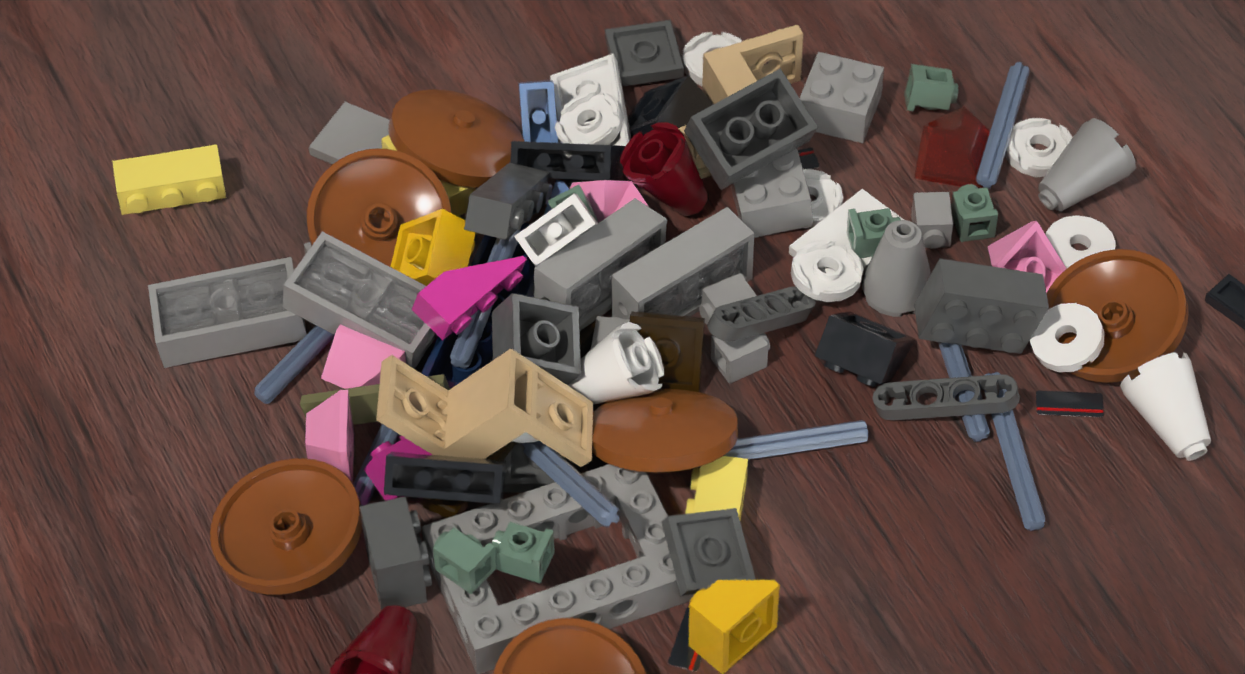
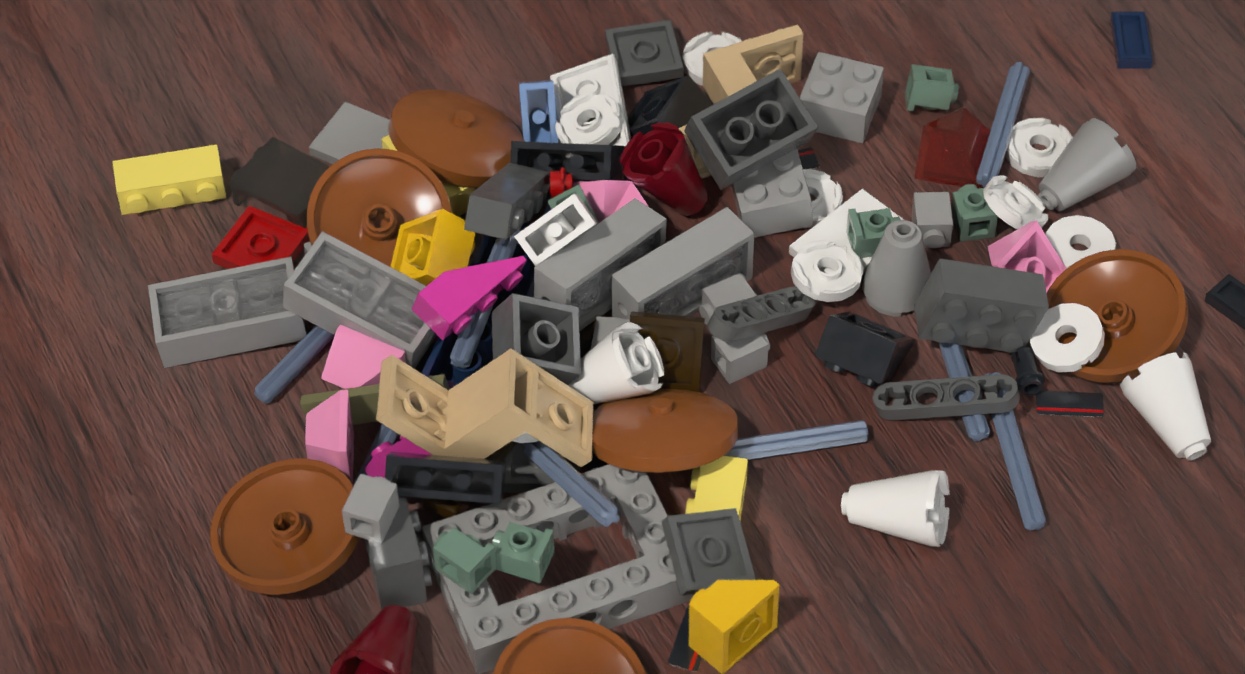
none -> red plate [212,206,310,269]
none -> clear smoke panel [230,137,330,228]
none -> light grey brick [342,474,399,543]
none -> red plate [550,167,574,199]
none -> white cone [841,470,949,547]
none -> white tile [983,175,1048,229]
none -> black pin [1011,347,1044,396]
none -> dark blue tile [1110,12,1152,69]

